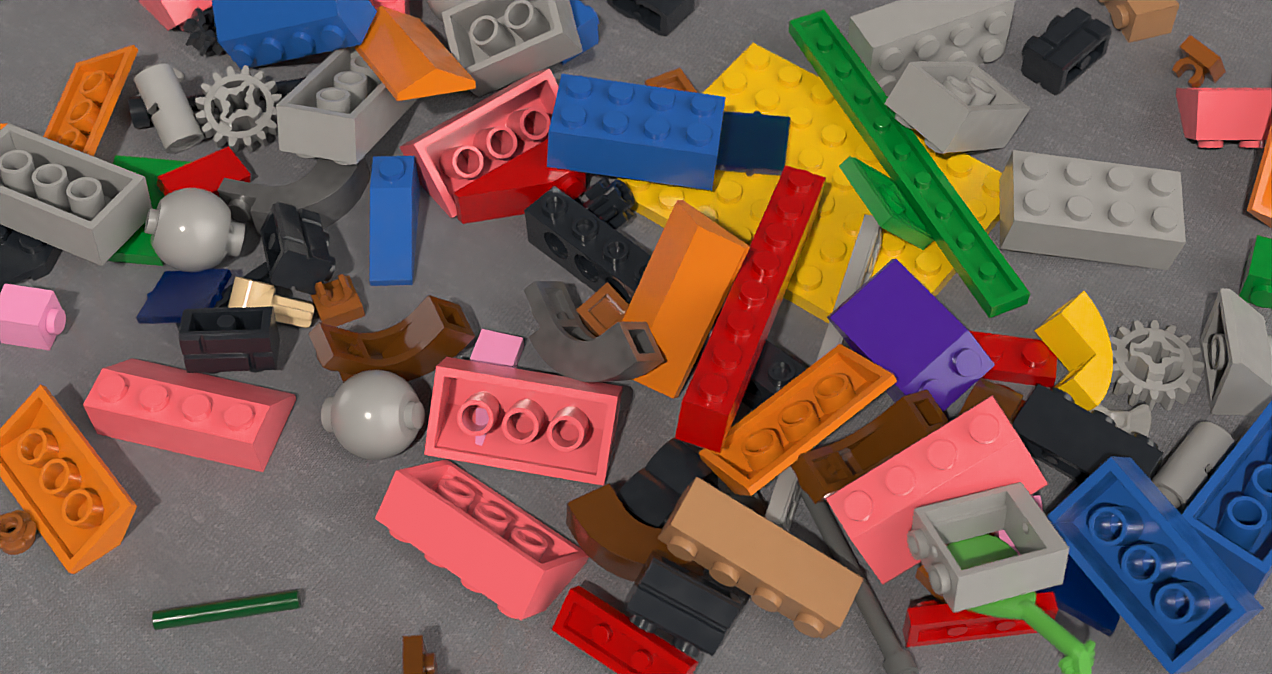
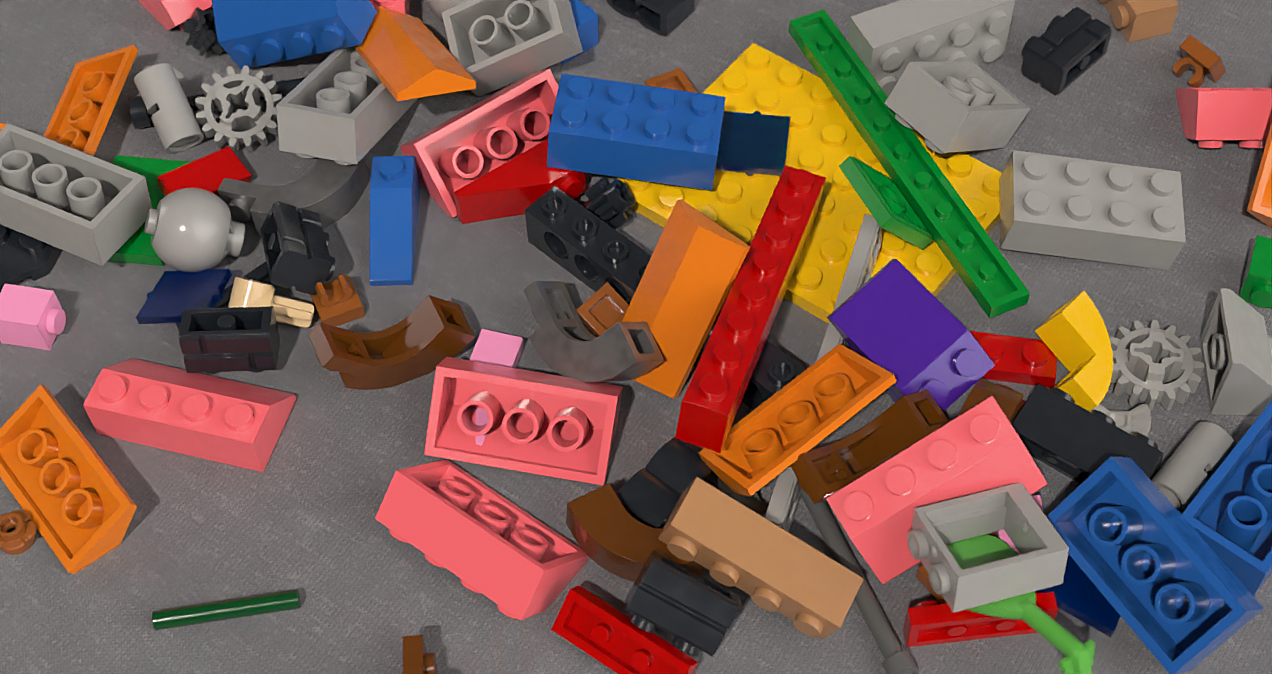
light grey brick [321,370,425,460] -> none

